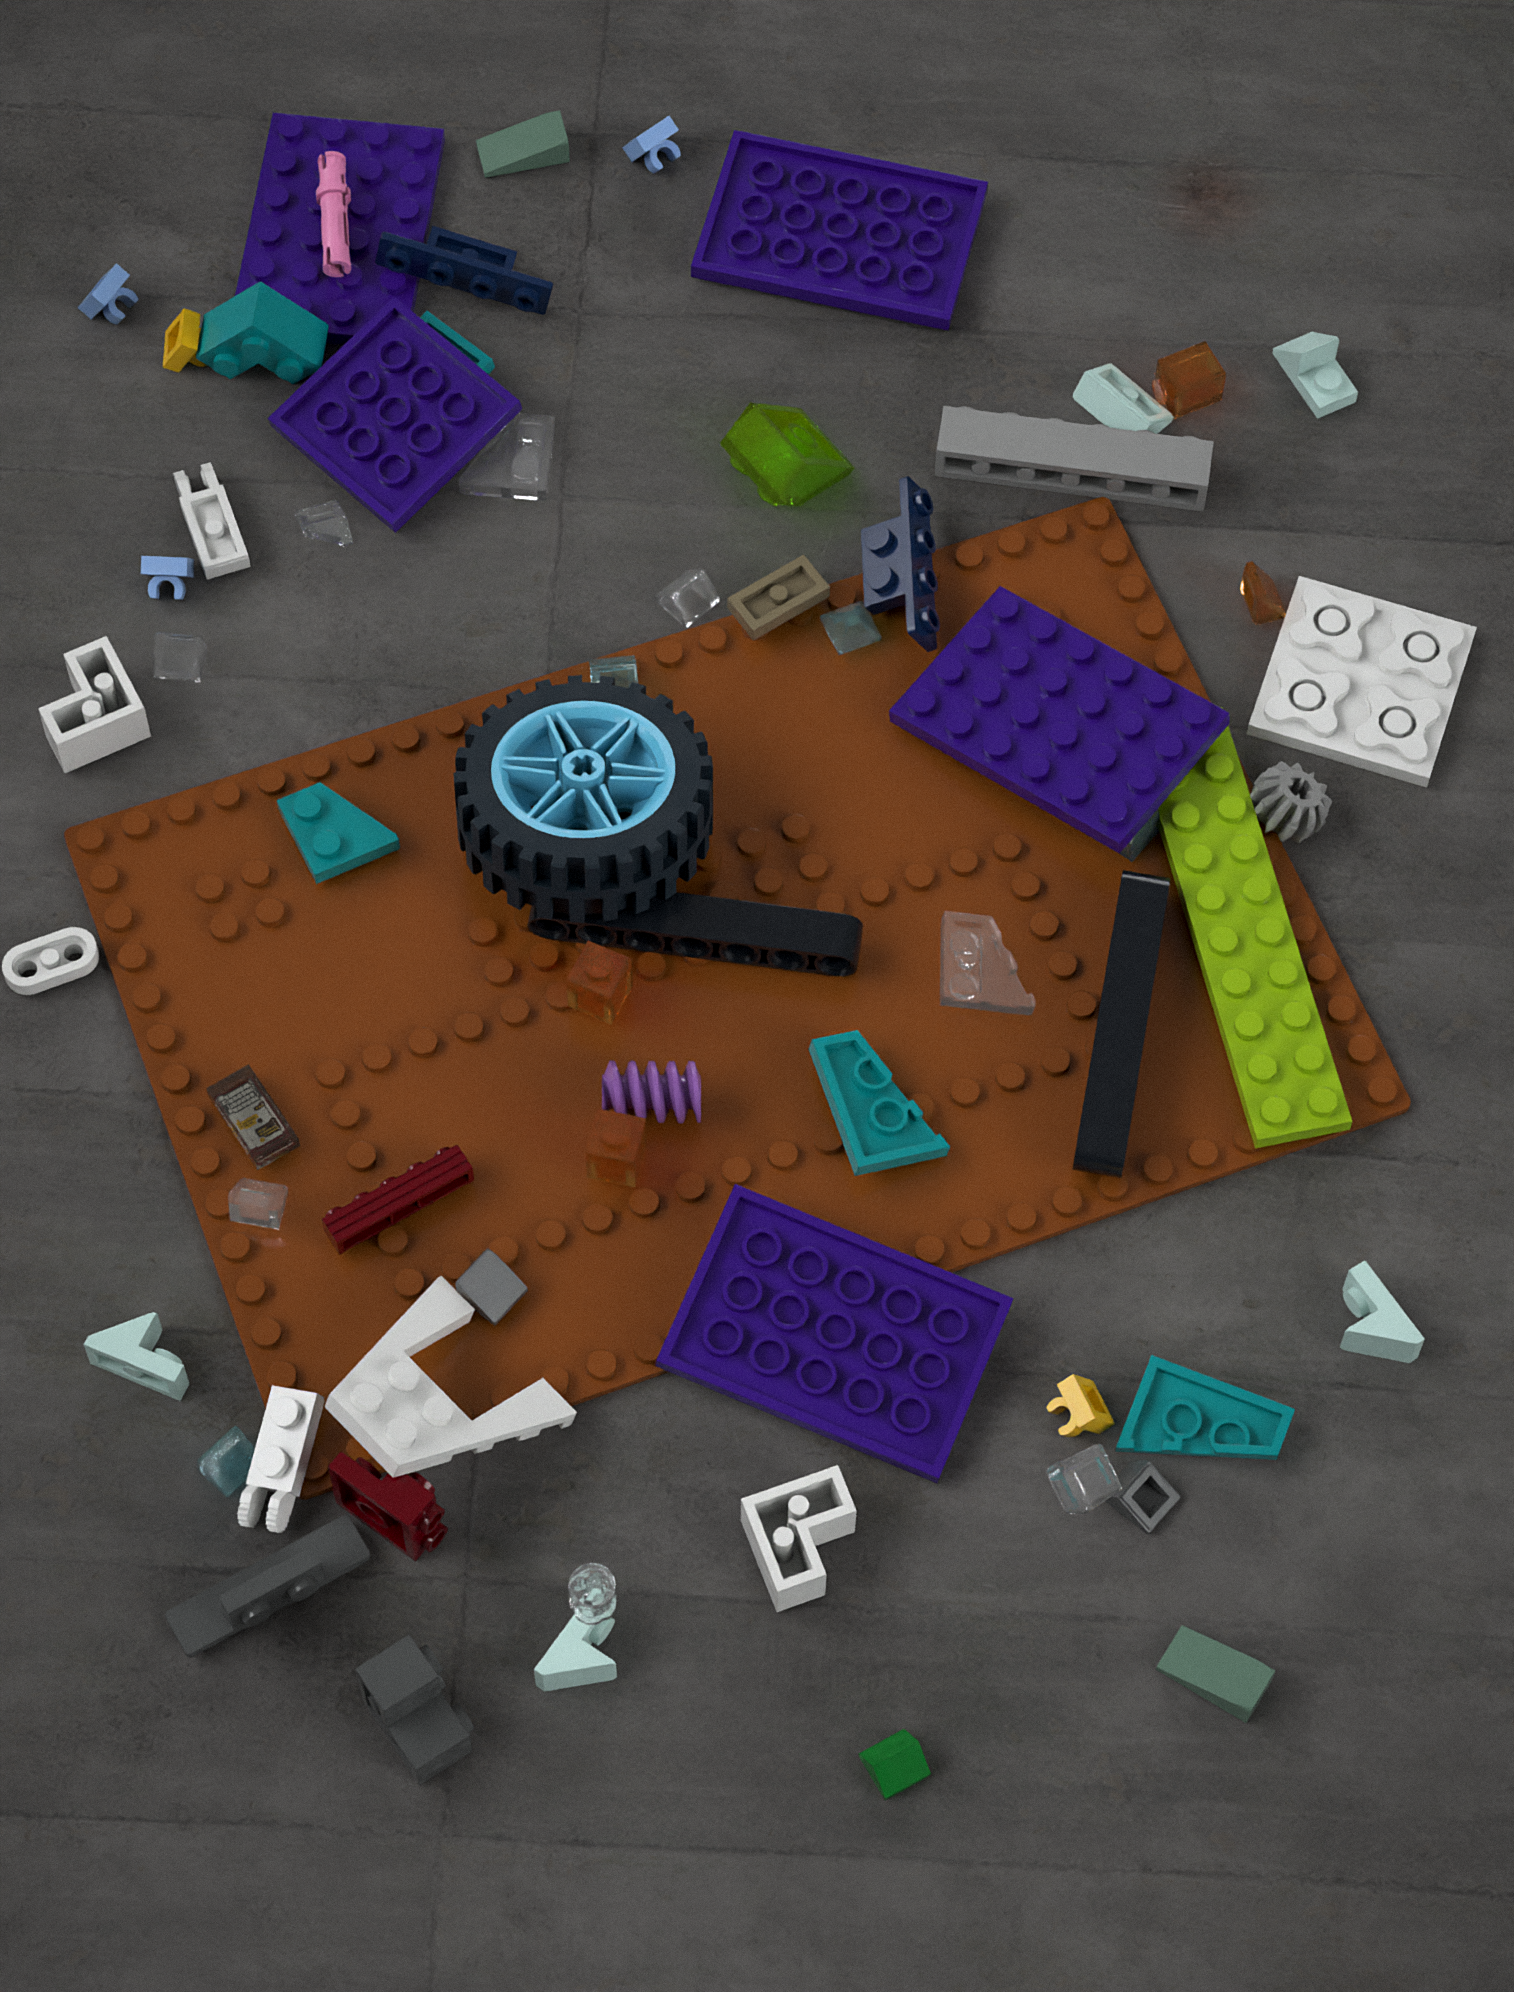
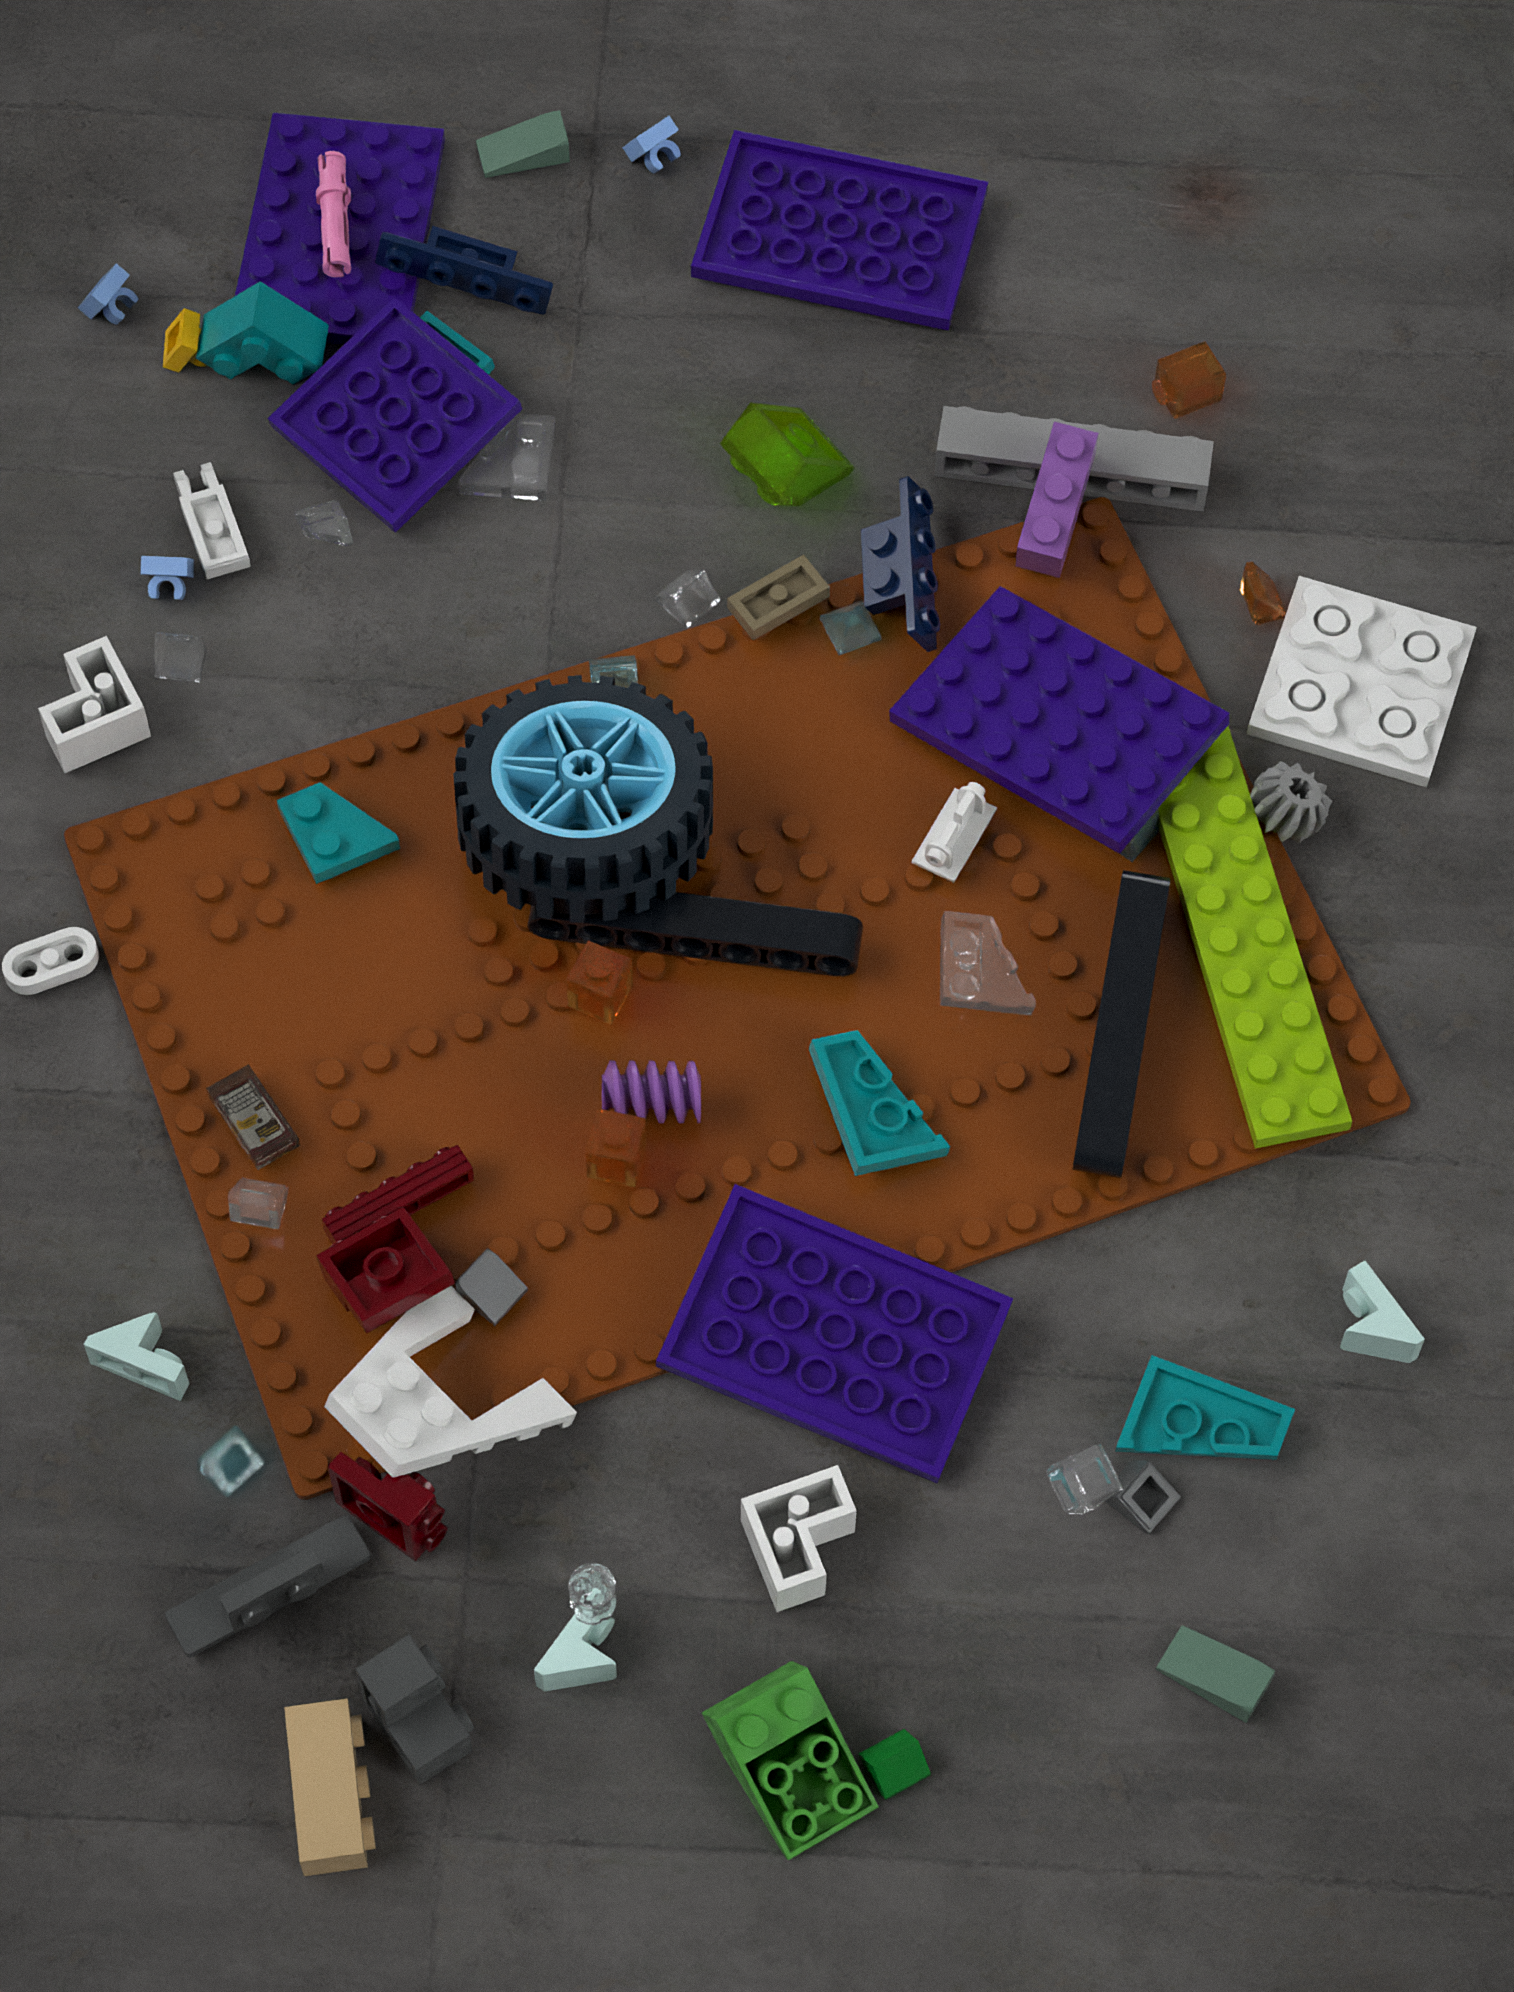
white hinge [237,1385,325,1533] -> none
yellow tile [1046,1374,1115,1437] -> none
light aqua slope [1073,363,1174,434] -> none
light aqua slope [1272,332,1358,419] -> none
none -> tan brick [284,1698,376,1876]
none -> dark red plate [316,1207,455,1334]
none -> bright green slope [702,1661,879,1860]
none -> white hinge [912,782,997,883]
none -> medium lavender brick [1015,421,1099,578]

